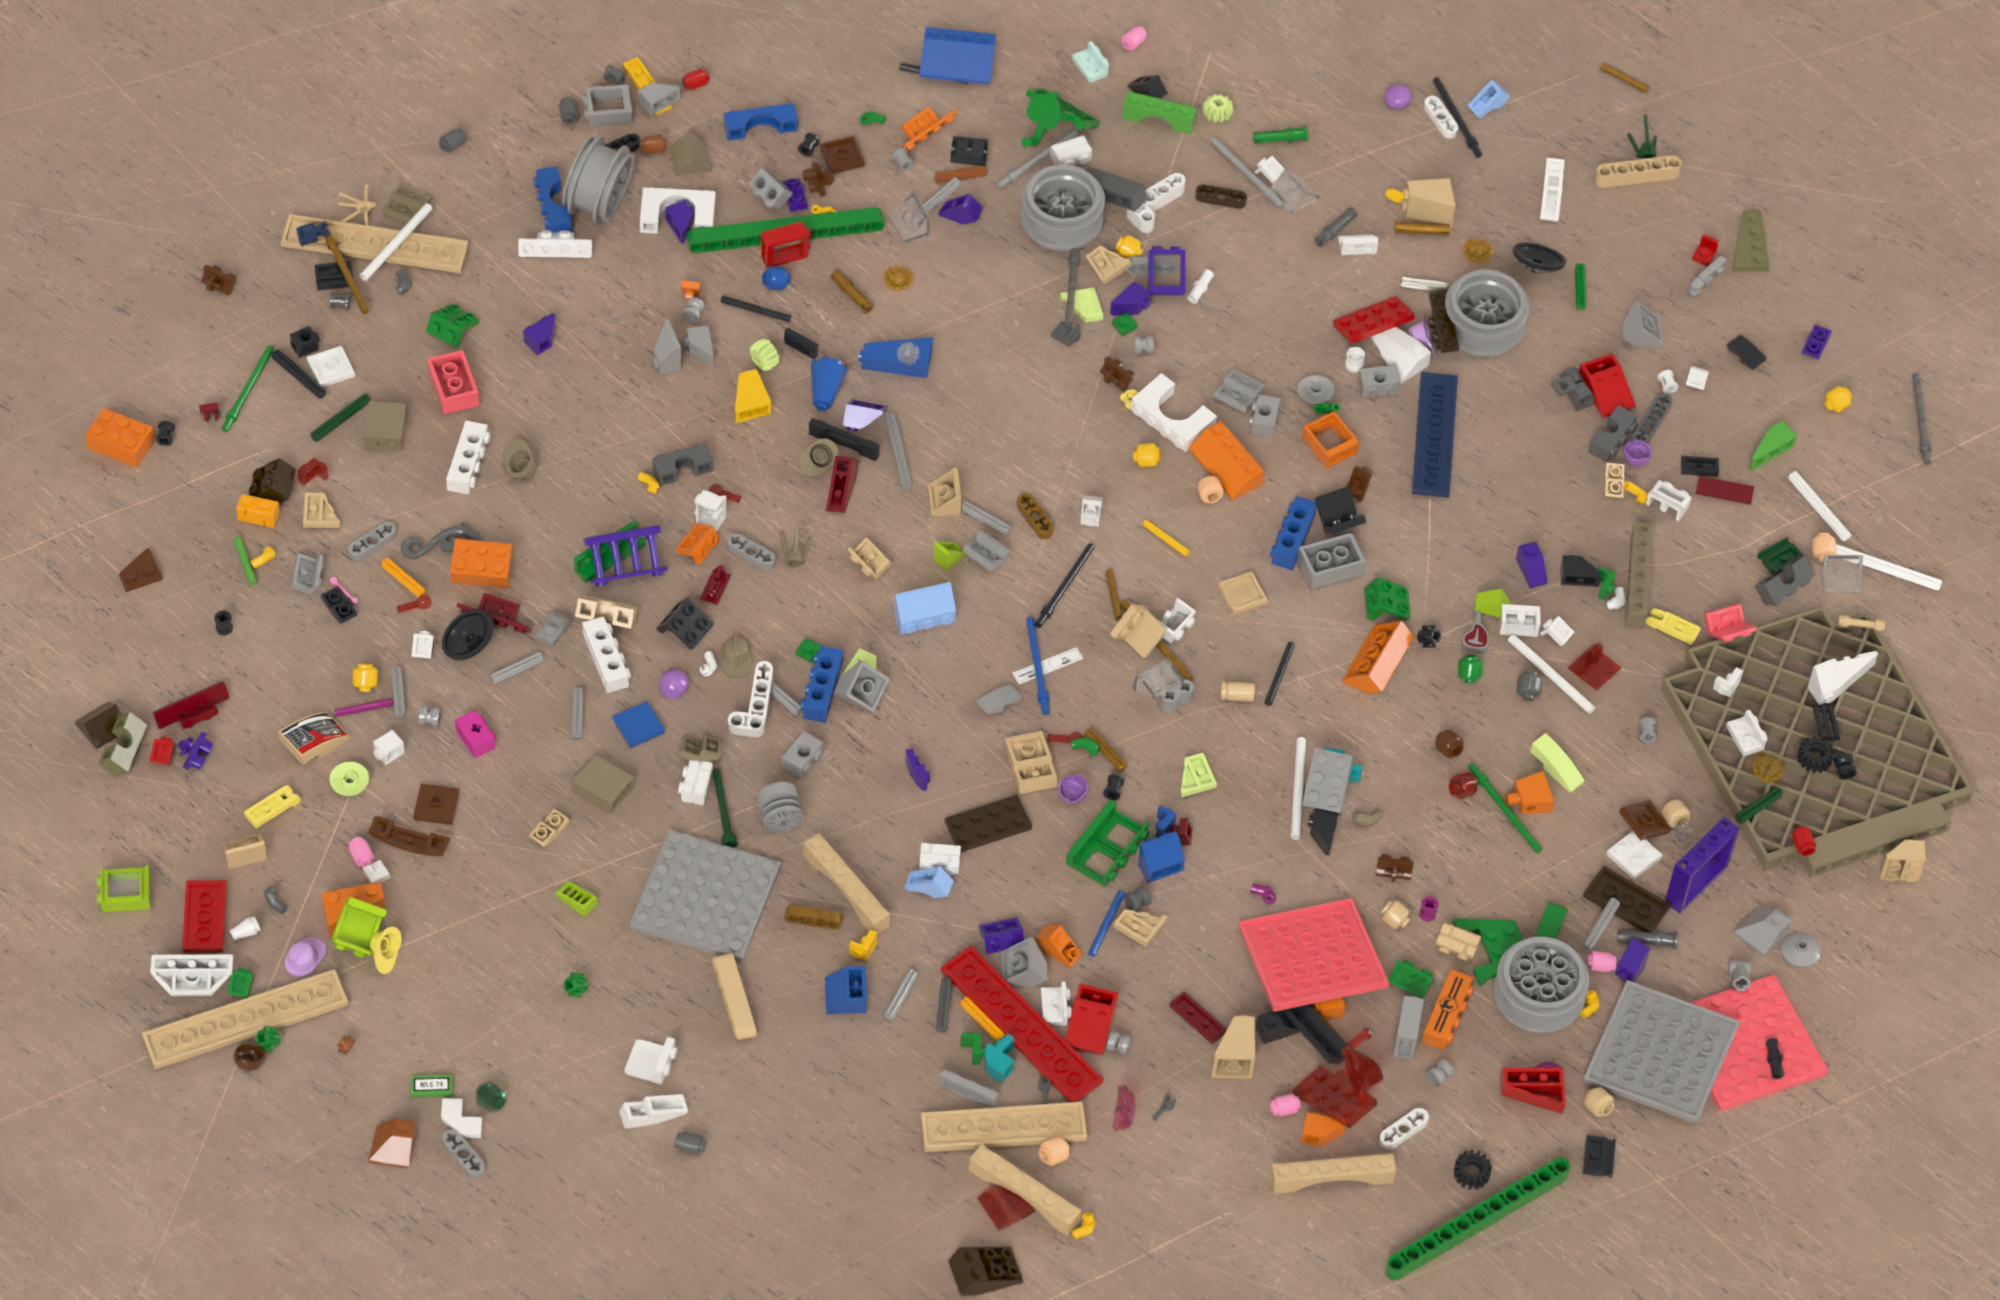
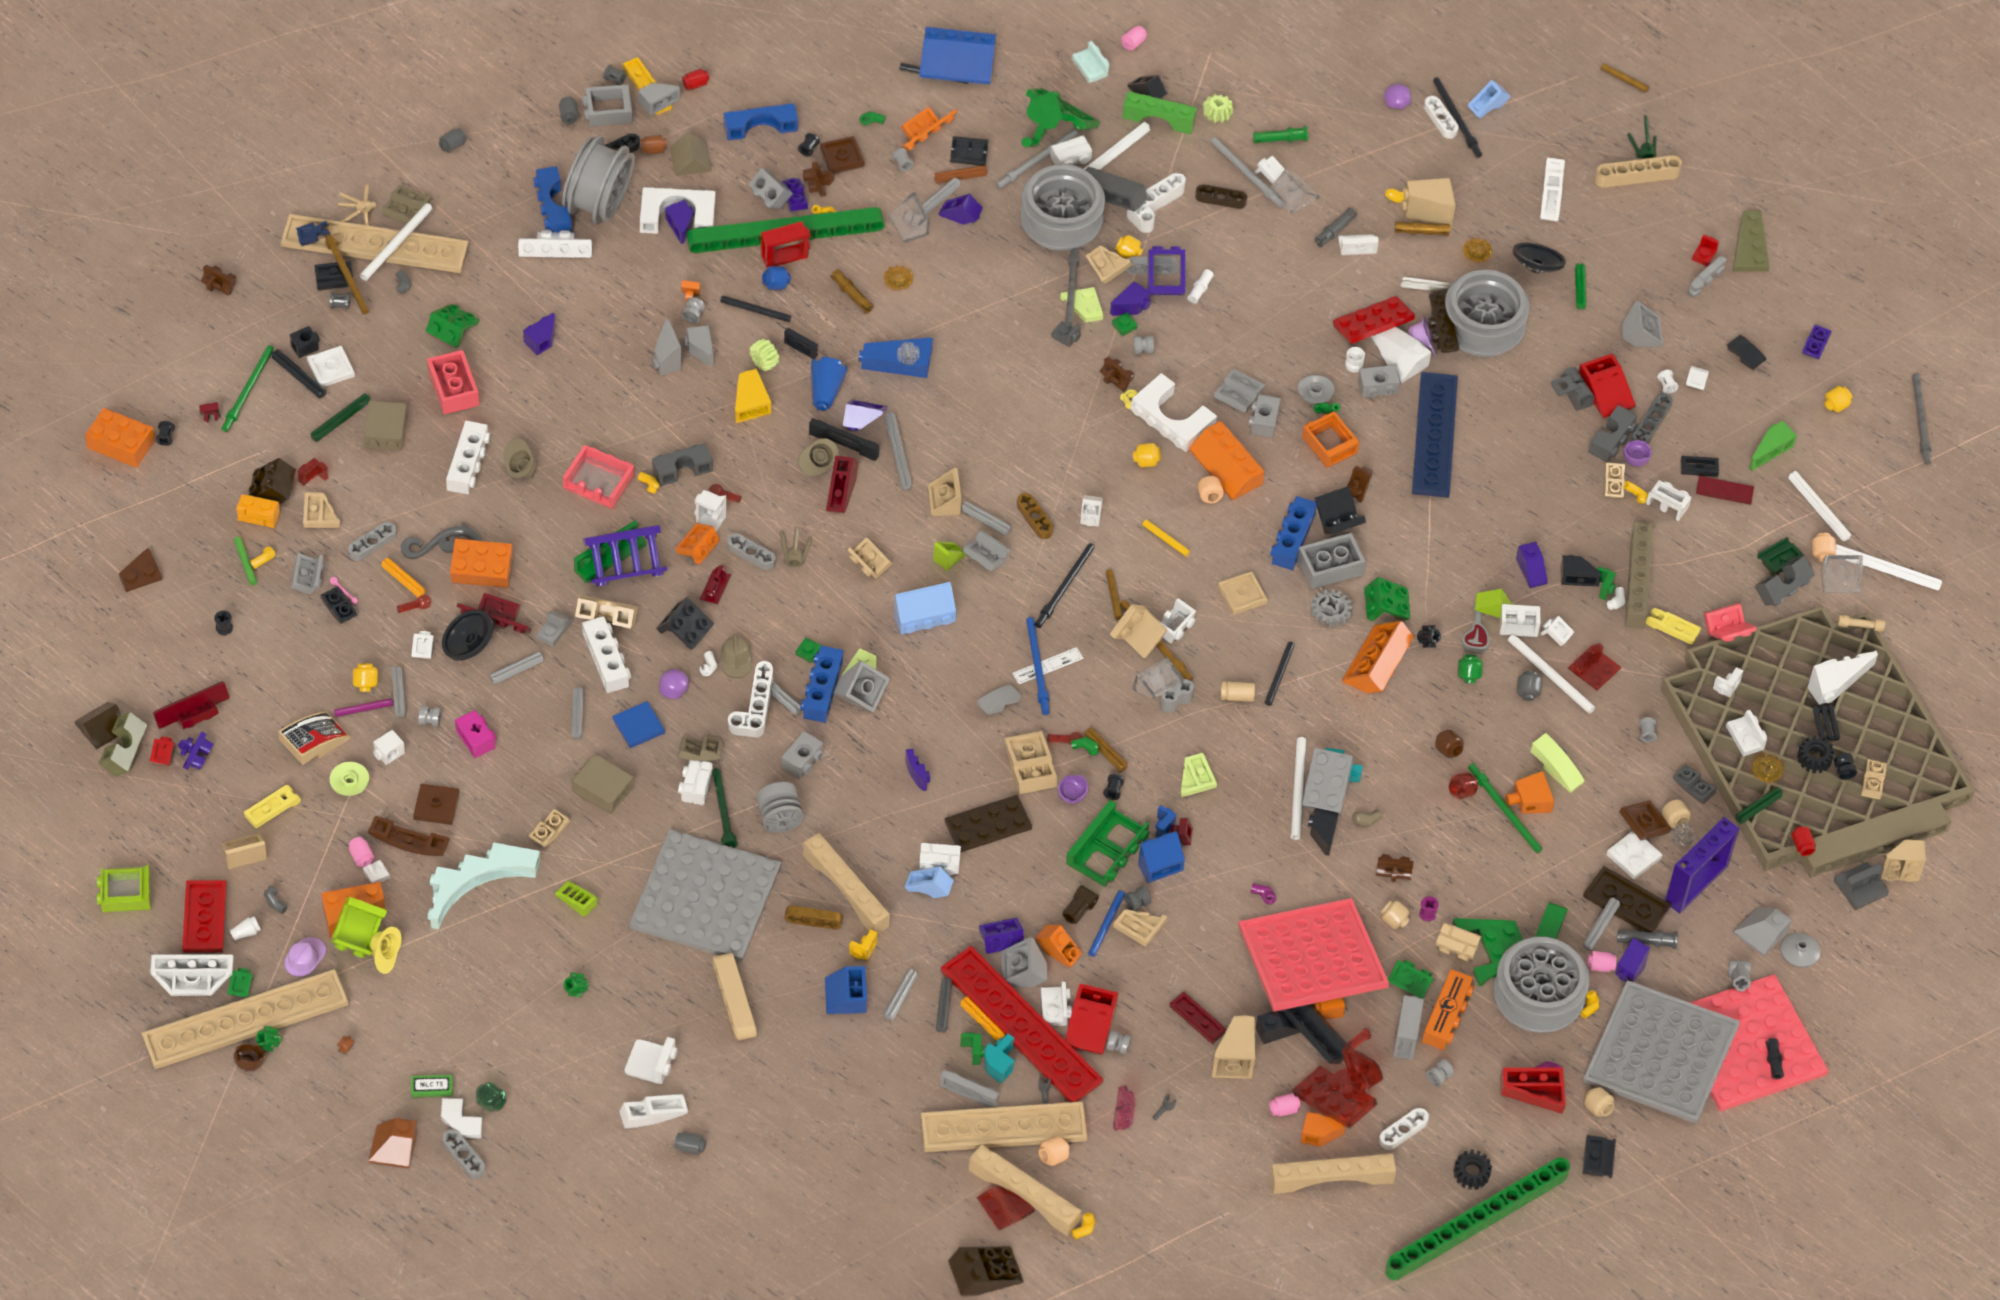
none -> light aqua arch [428,842,540,929]
none -> window [563,445,635,509]
none -> dark brown piece [1062,885,1099,924]
none -> white axle [1083,122,1150,170]
none -> light grey gear [1310,589,1352,628]
none -> dark grey slope [1673,765,1716,804]
none -> dark grey bracket [1834,862,1889,910]
none -> tan slope [1861,759,1887,800]

